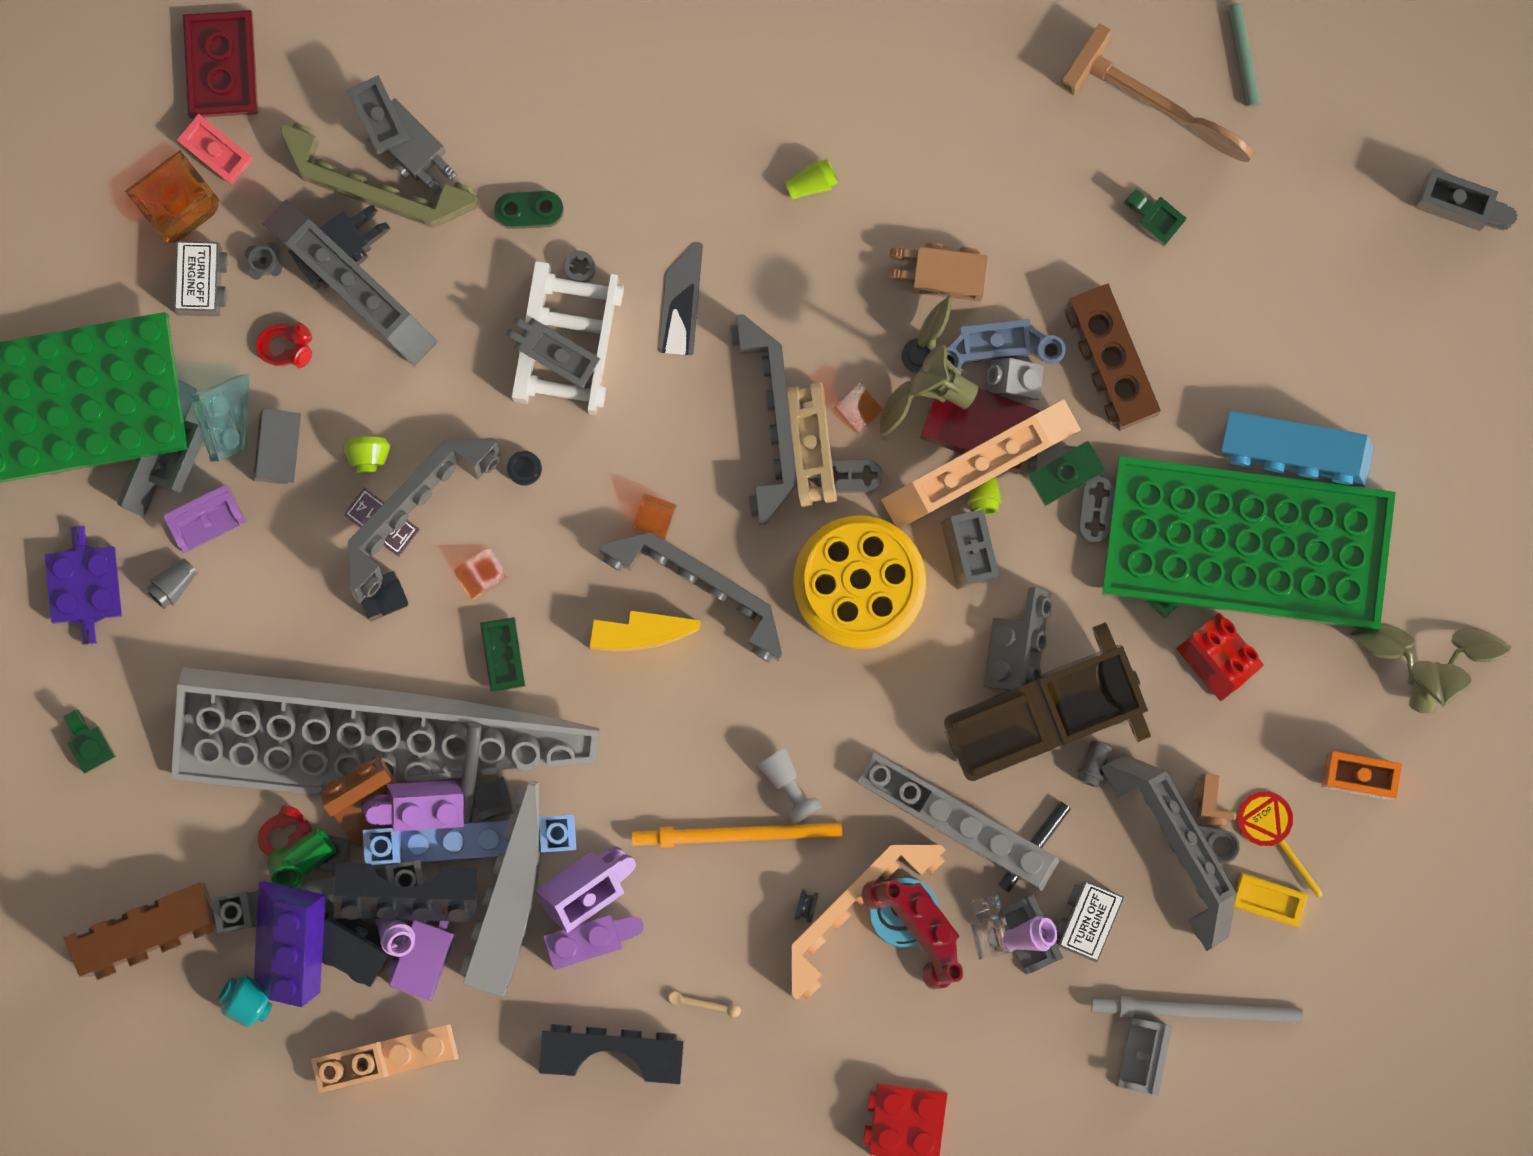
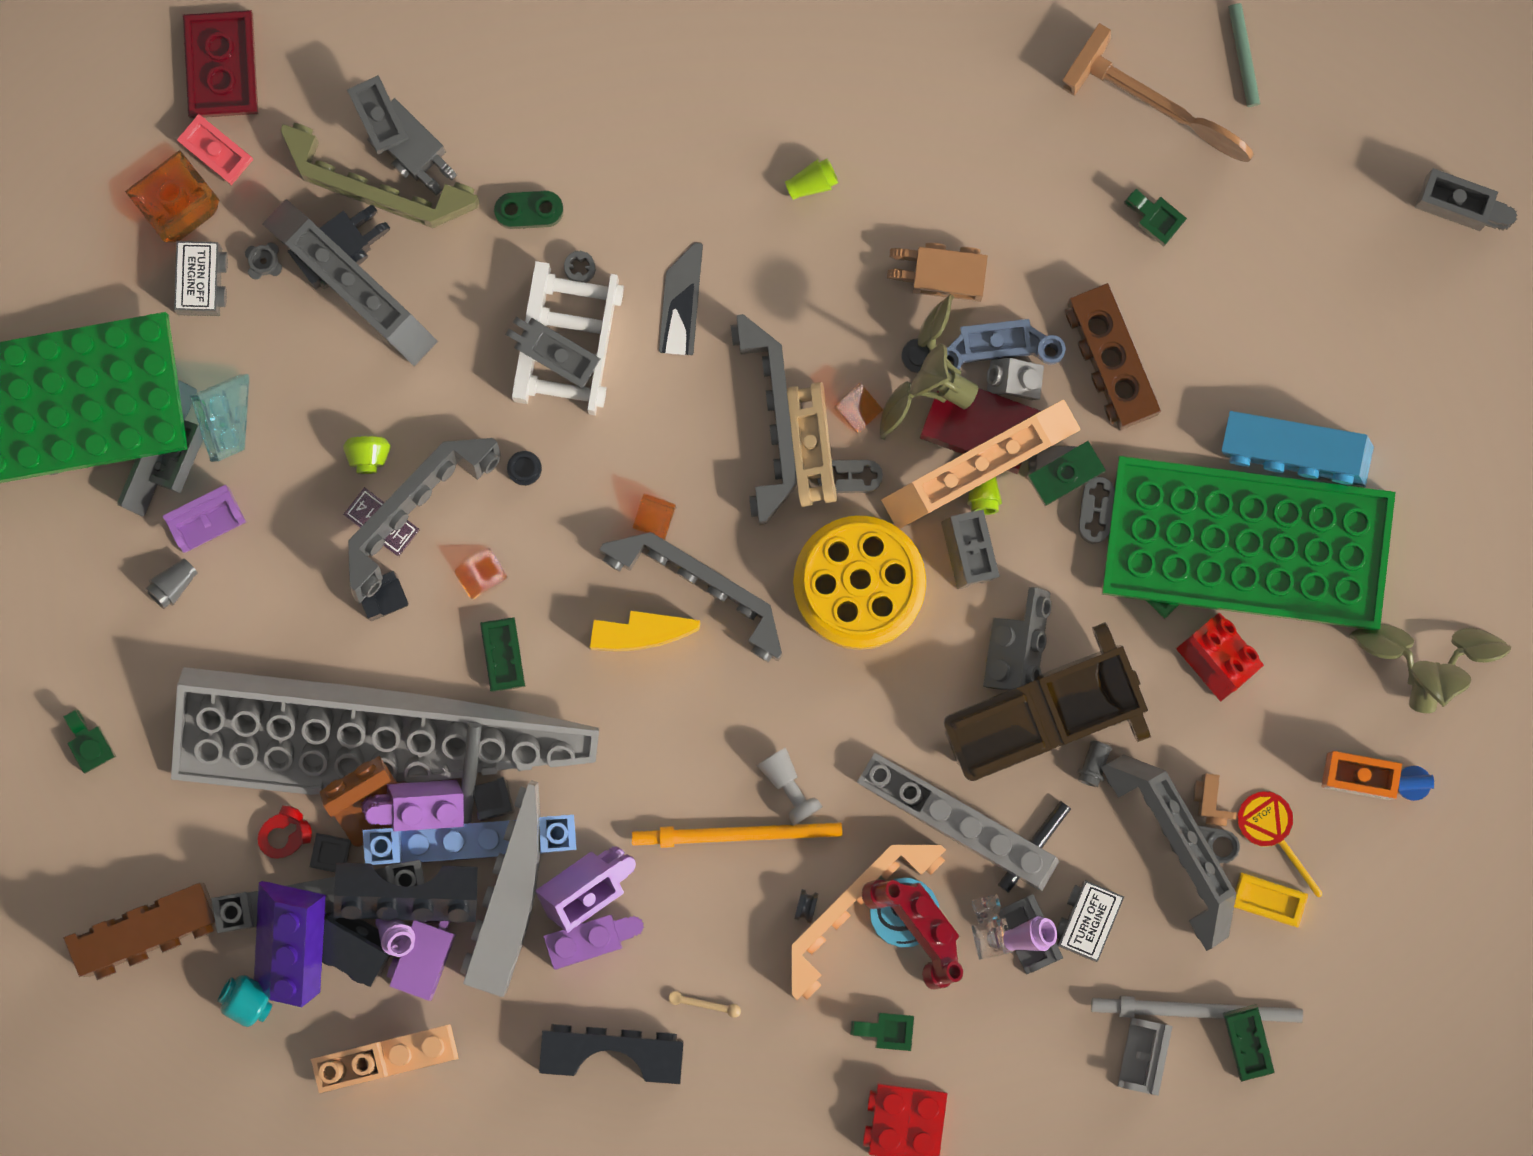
dark purple plate [44,526,122,645] -> none
dark grey hinge [253,409,301,484] -> none
red piece [255,322,312,368] -> none
green piece [268,827,336,889] -> none
none -> dark green plate [850,1013,914,1051]
none -> dark green plate [1223,1004,1275,1082]
none -> blue plate [1398,766,1434,801]

